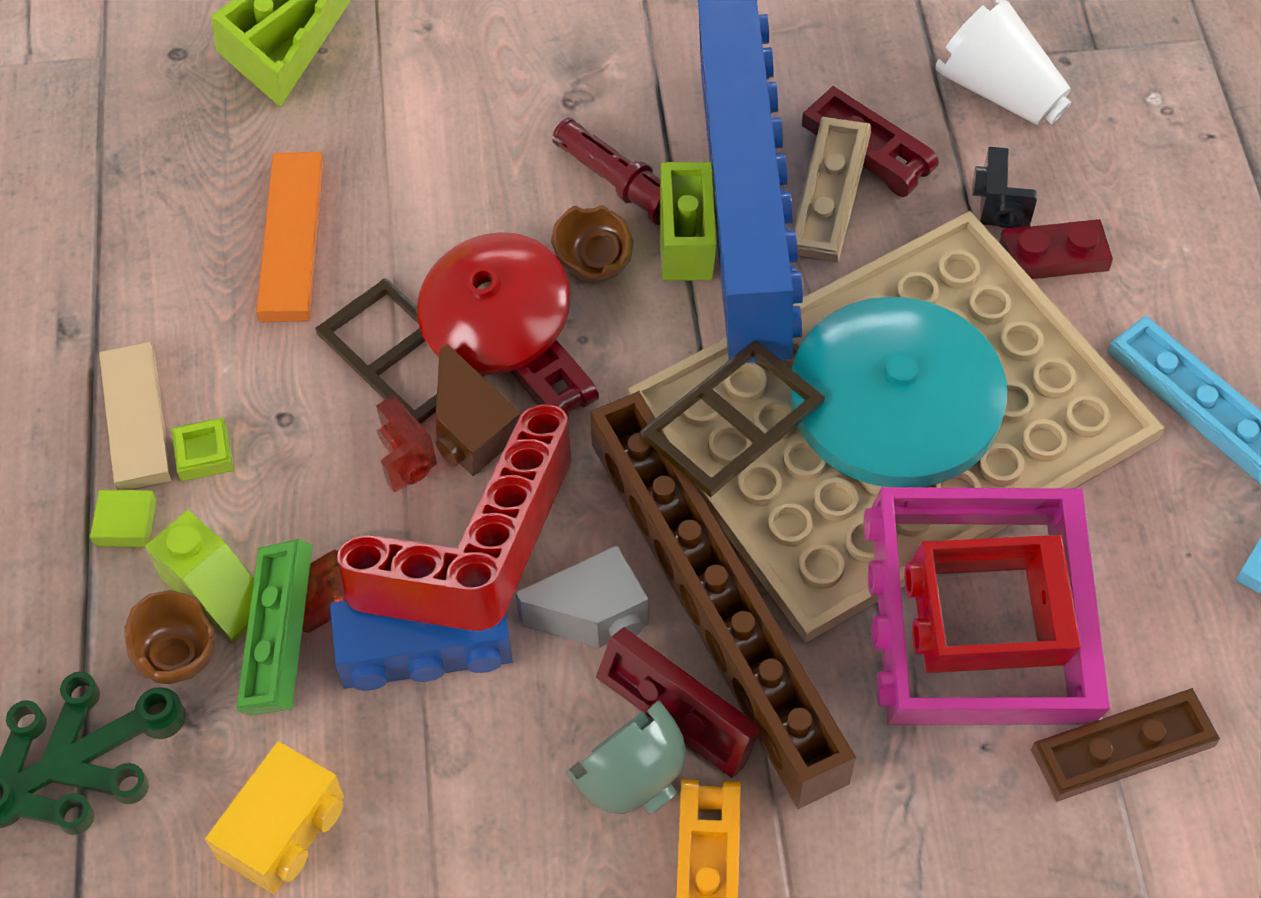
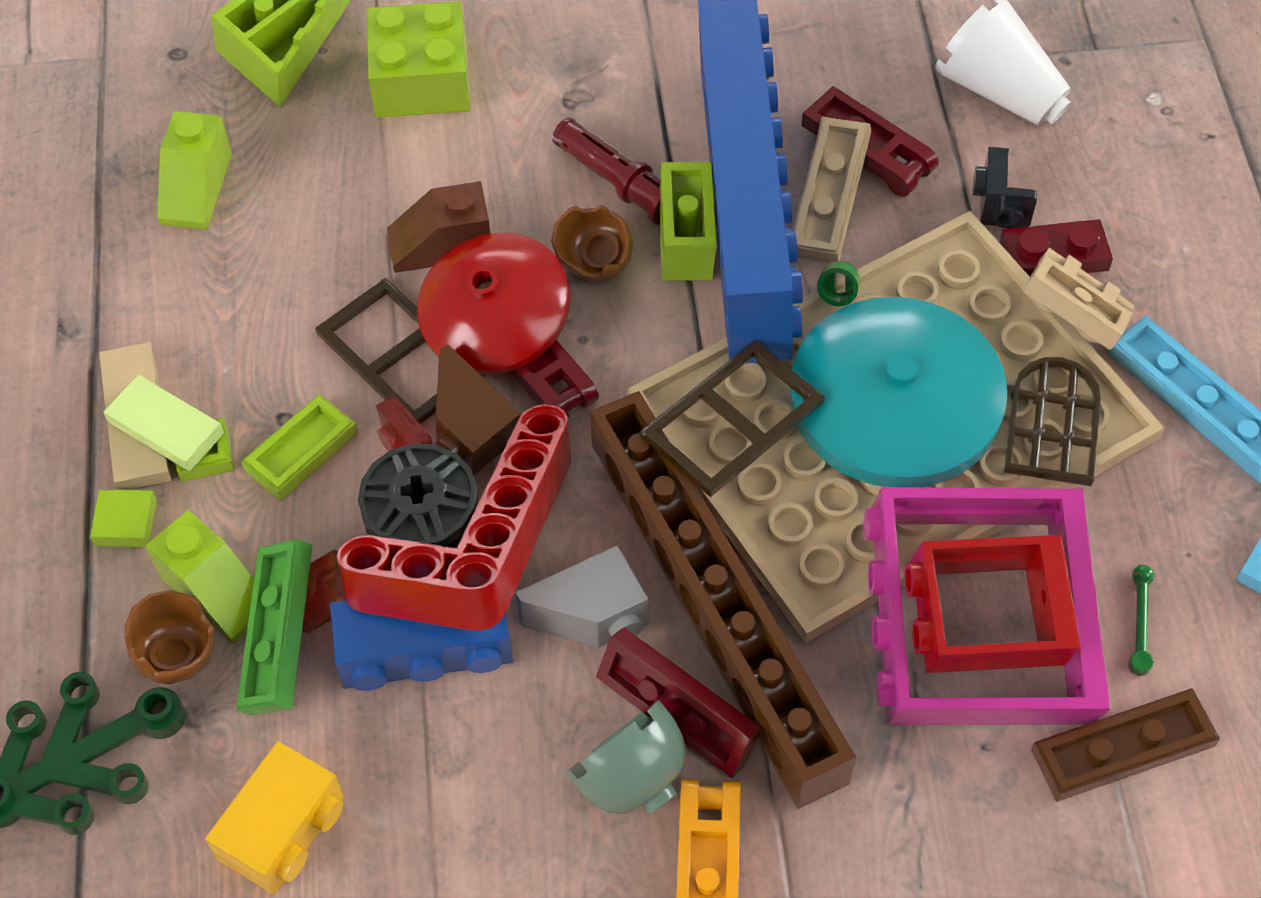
orange tile [256,152,324,322] -> none
none -> yellowish green tile [103,374,224,472]
none -> lime slope [157,110,232,230]
none -> lime tile [241,394,358,501]
none -> pearl dark grey wheel [358,443,479,549]
none -> lime brick [367,1,470,118]
none -> copper slope [387,181,490,273]
none -> green hinge [817,261,860,306]
none -> dark brown window [1004,357,1102,487]
none -> tan plate [1023,248,1135,350]
none -> green hinge [1128,564,1154,676]

